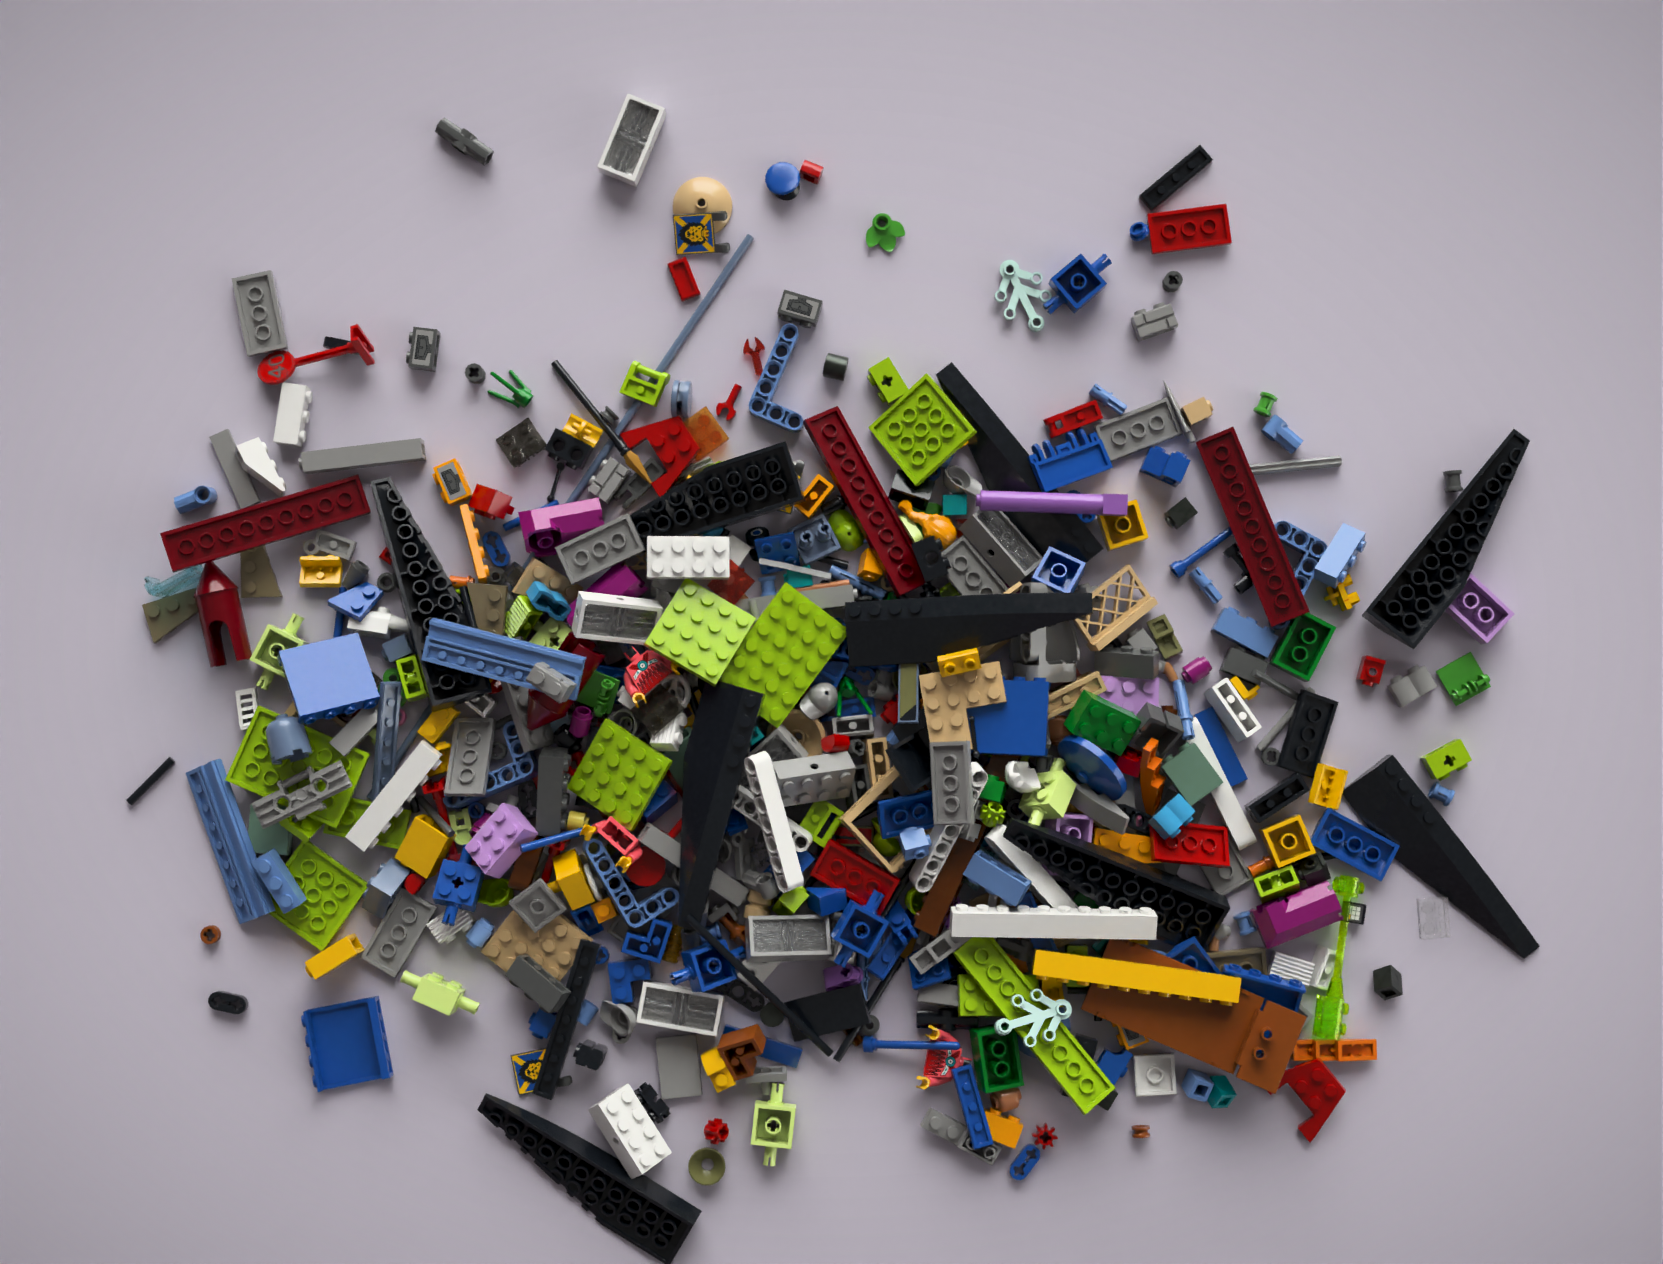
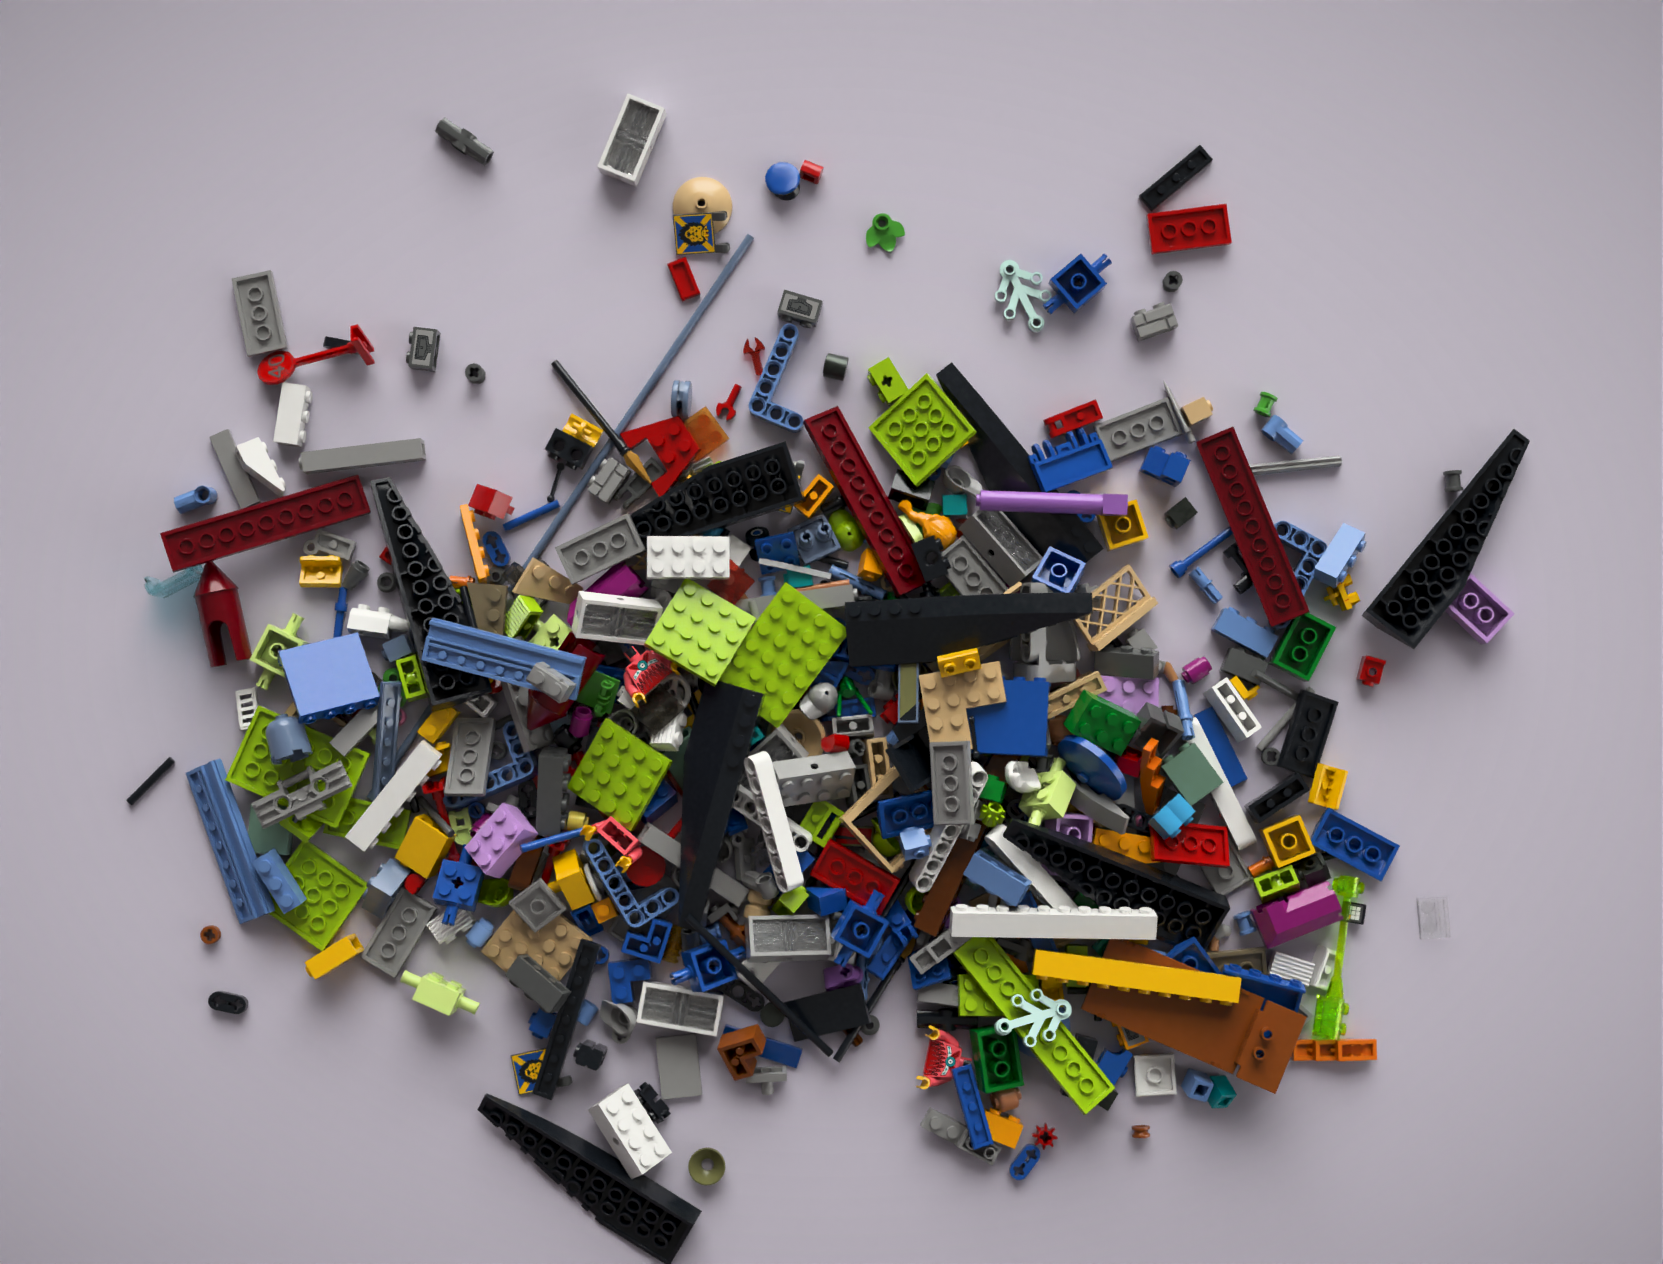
dark tan wing [142,588,198,643] -> none
dark tan wing [240,545,283,598] -> none
blue panel [301,996,394,1092] -> none
wing [328,582,384,622] -> none
brick [432,458,472,506] -> none
green plant [488,370,533,408] -> none
clear smoke hinge [496,418,547,468] -> none
magenta brick [518,497,604,558] -> none
dark azure brick [526,581,571,621] -> none
dark grey bush [600,406,619,425] -> none
lime plate [619,361,670,407] -> none
yellow brick [701,1045,736,1093] -> none
red gear [704,1118,729,1145] -> none
yellowish green brick [751,1082,796,1166] -> none
blue piece [863,1036,960,1053] -> none
medium blue axle [1089,384,1127,415] -> none
blue plate [1130,222,1149,241] -> none
olive slope [1147,614,1183,661] -> none
red wing [1267,1058,1346,1142] -> none
black wedge [1342,755,1540,959] -> none
pearl dark grey panel [1373,965,1403,1000] -> none
light grey brick [1387,664,1437,707] -> none
lime brick [1420,739,1472,781] -> none
medium blue bush [1428,781,1455,807] -> none
bright green hinge [1436,652,1491,706] -> none

